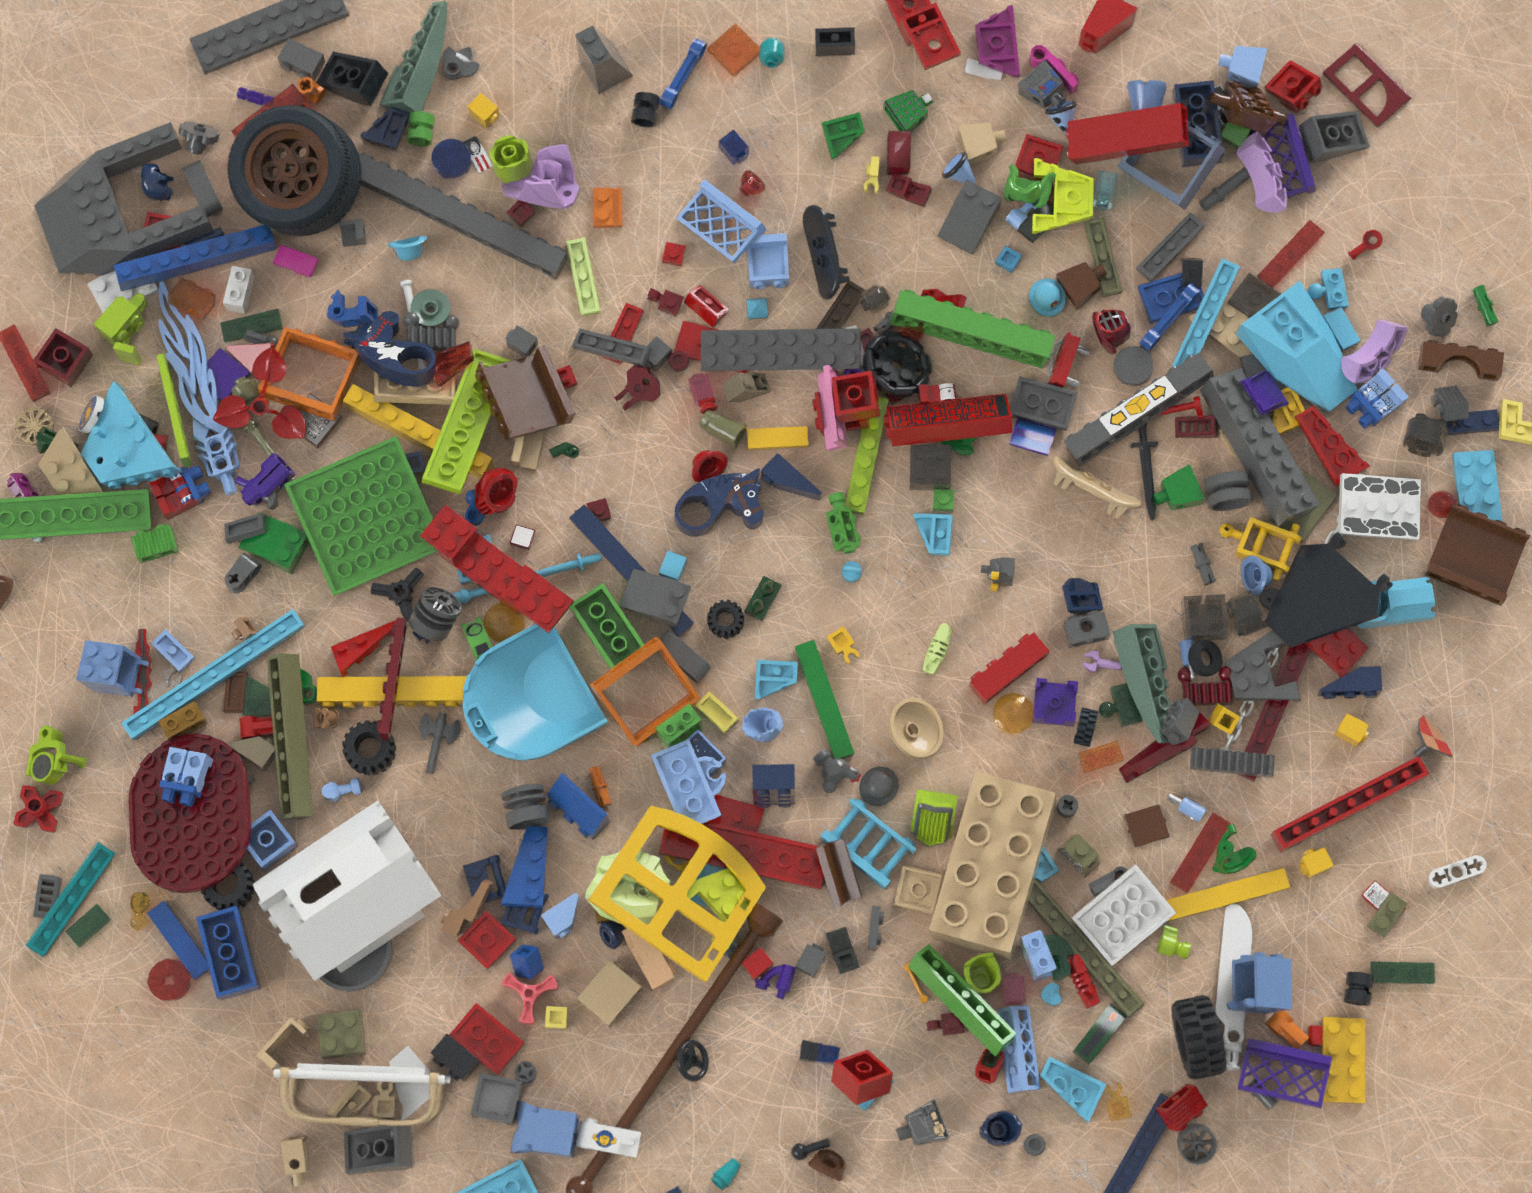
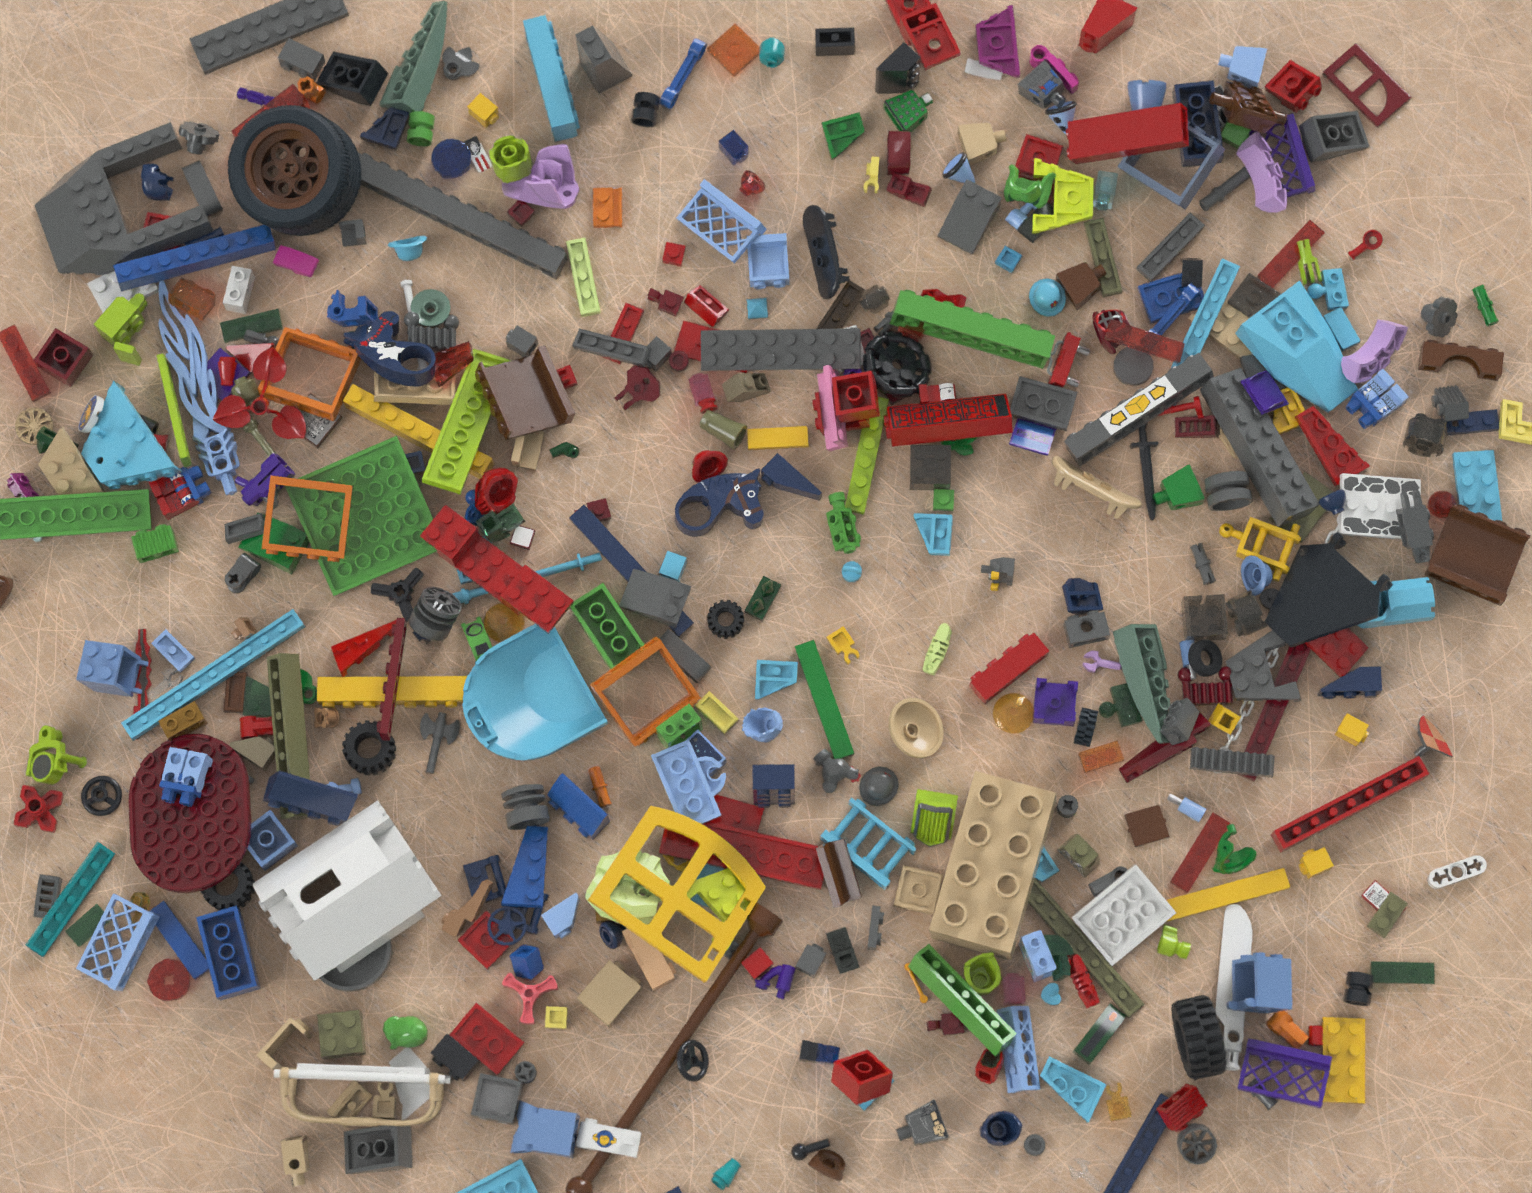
none -> light blue fence [76,894,160,991]
none -> black piece [81,776,122,816]
none -> red cone [217,357,237,386]
none -> orange window [262,475,353,562]
none -> dark blue slope [263,771,358,826]
none -> bright green hair [383,1016,428,1050]
none -> clear green brick [476,504,525,542]
none -> dark blue wheel [487,906,527,946]
none -> medium azure brick [523,15,580,142]
none -> black slope [875,42,921,94]
none -> clear red tile [1104,319,1185,363]
none -> lime arm [1296,239,1322,286]
none -> dark blue brick [1318,489,1346,515]
none -> dark grey hinge [1396,489,1434,563]

